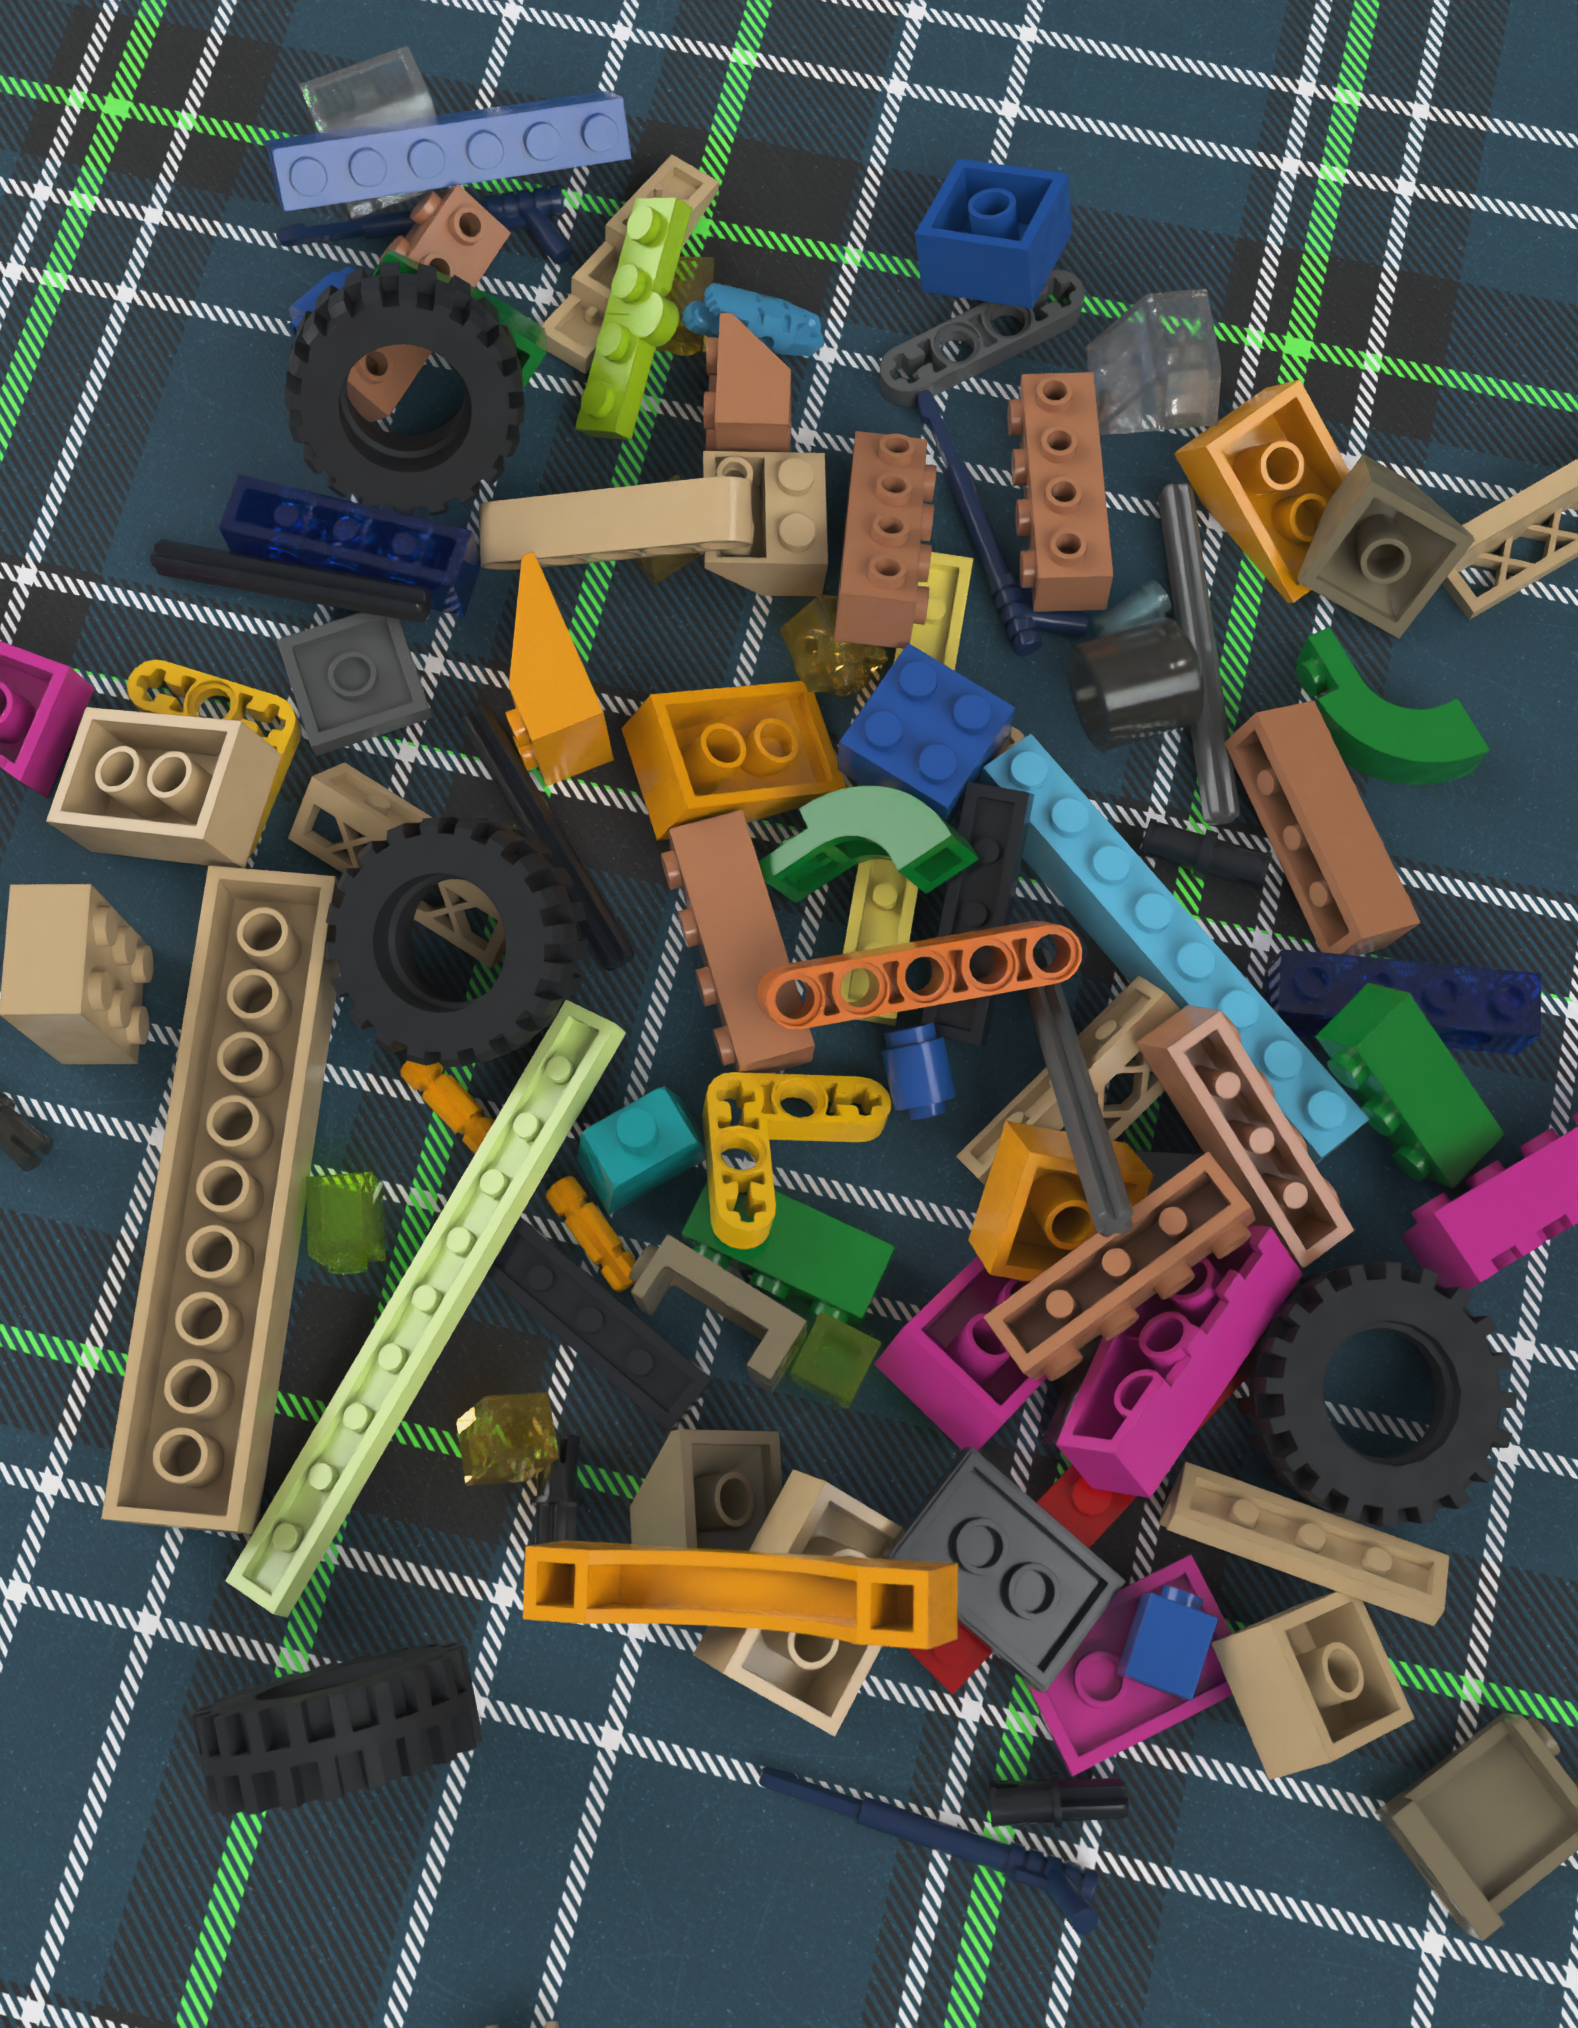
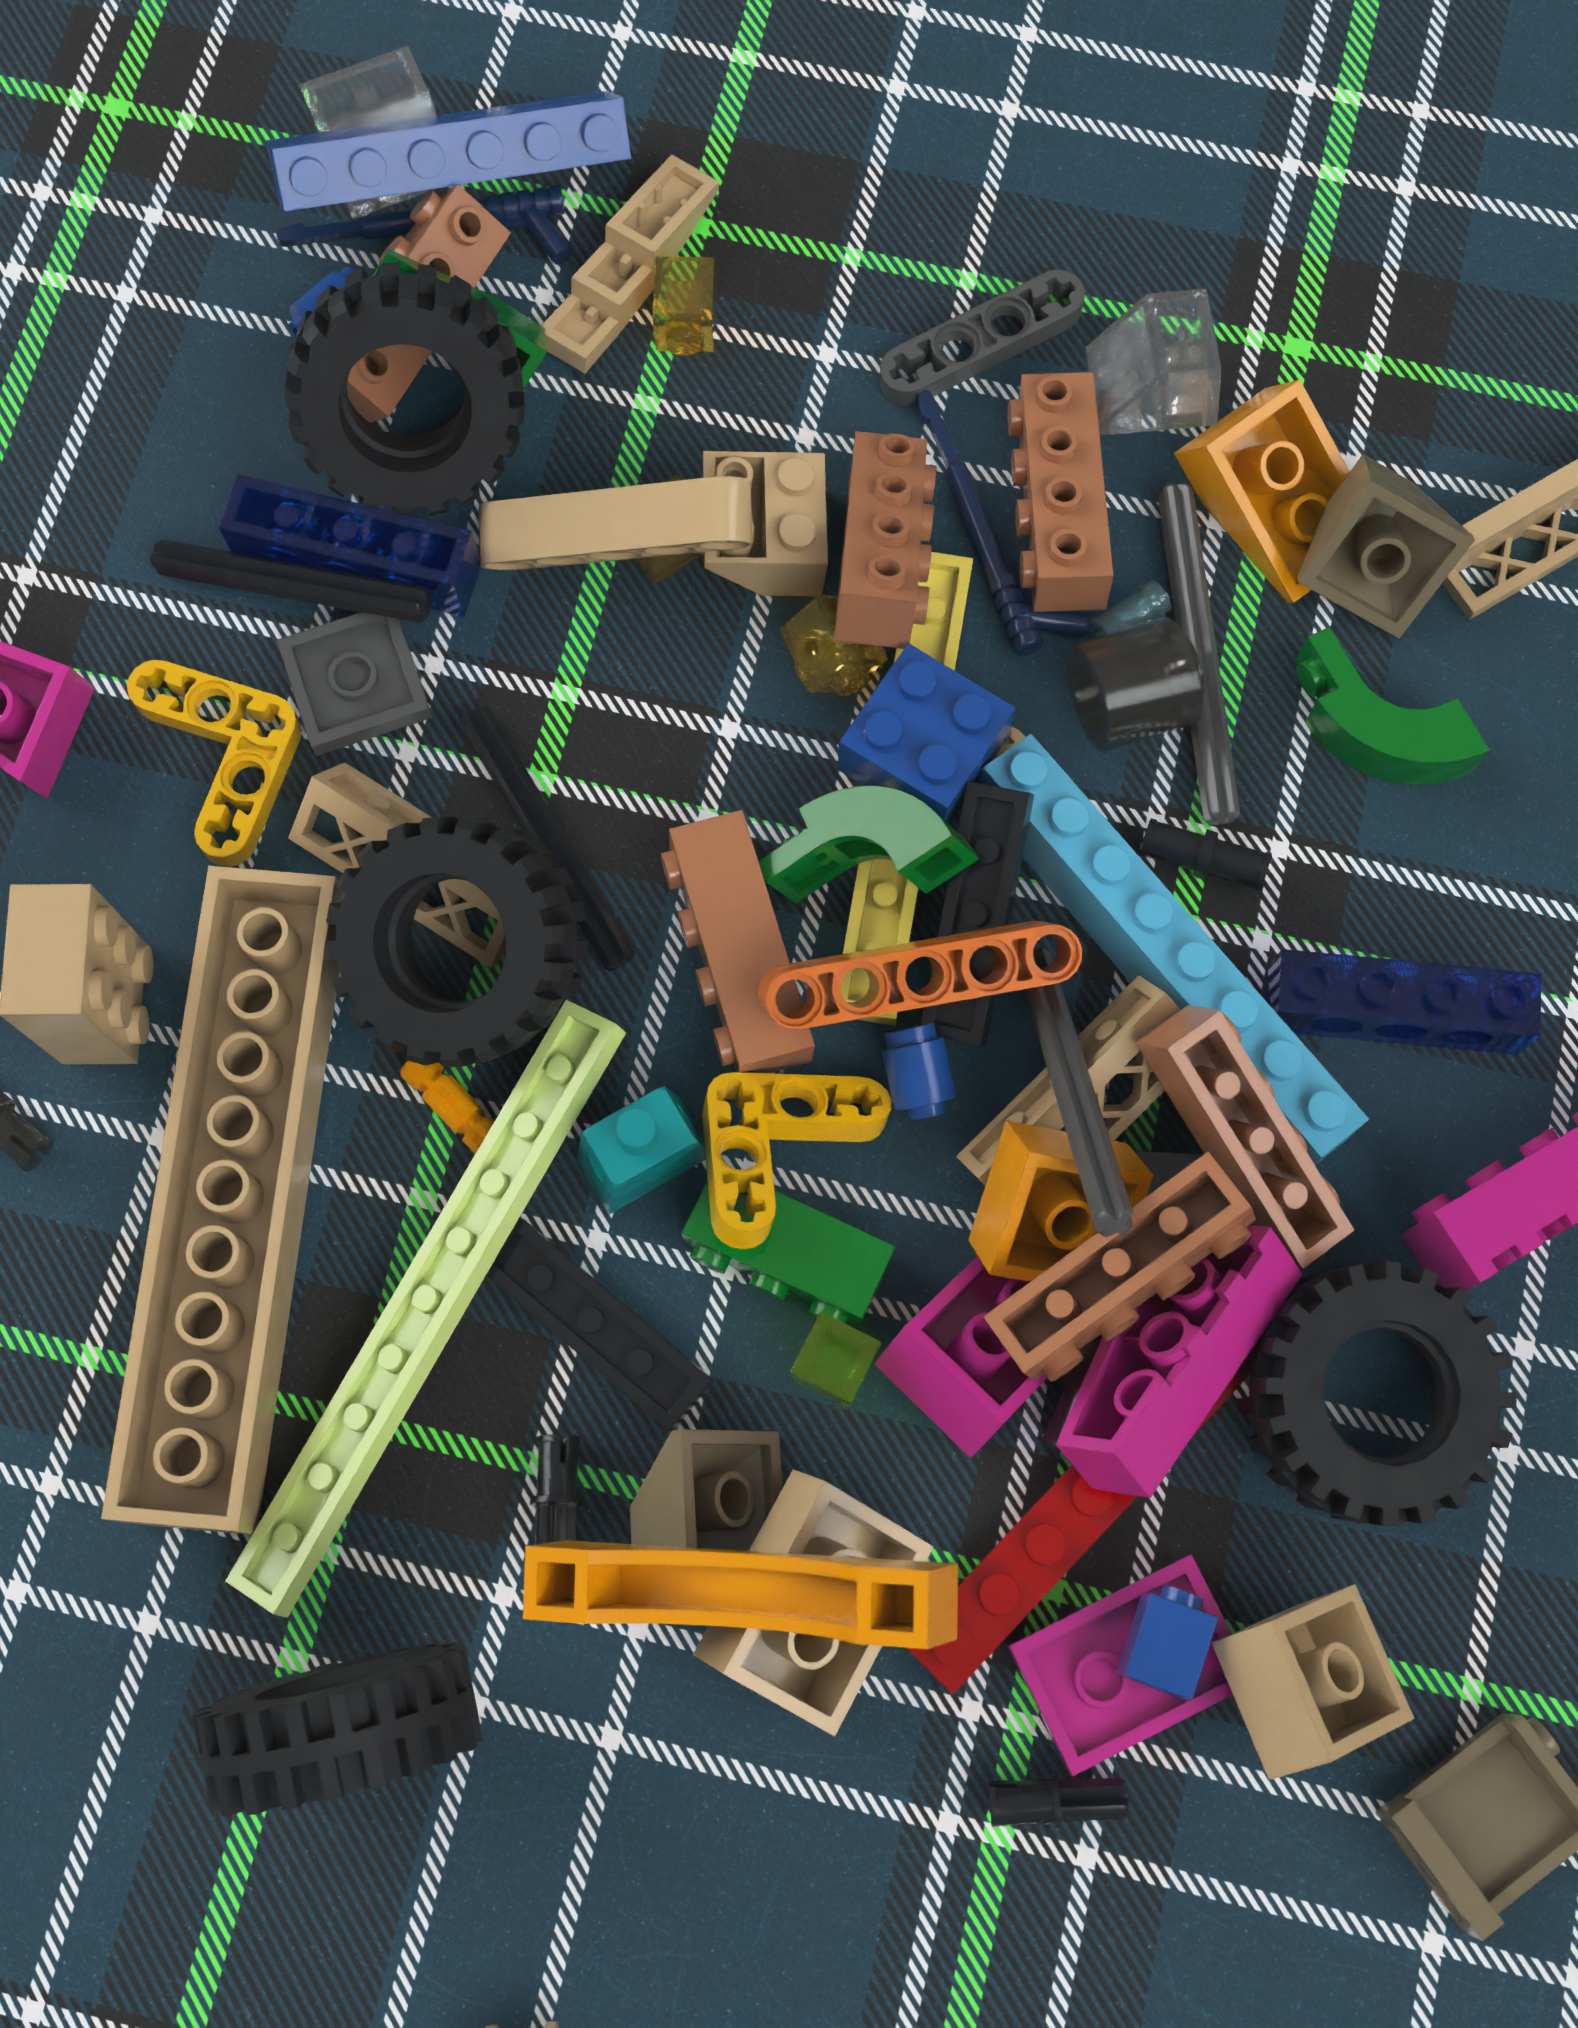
tan brick [46,707,282,869] -> none
clear neon green brick [306,1172,386,1274] -> none
clear yellow brick [456,1392,559,1486] -> none
light orange slope [505,551,614,787] -> none
light orange axle [545,1175,636,1293] -> none
lime hinge [575,198,692,440] -> none
light orange slope [621,680,847,841] -> none
dark tan panel [629,1234,807,1394] -> none
dark azure hinge [681,283,824,356] -> none
nougat slope [703,313,792,452] -> none
dark blue piece [759,1767,1098,1934] -> none
black tile [881,1447,1125,1693] -> none
blue brick [915,159,1072,309] -> none
tan fence [1159,1461,1449,1626] -> none
nougat brick [1224,701,1421,964] -> none
green brick [1315,983,1505,1188] -> none

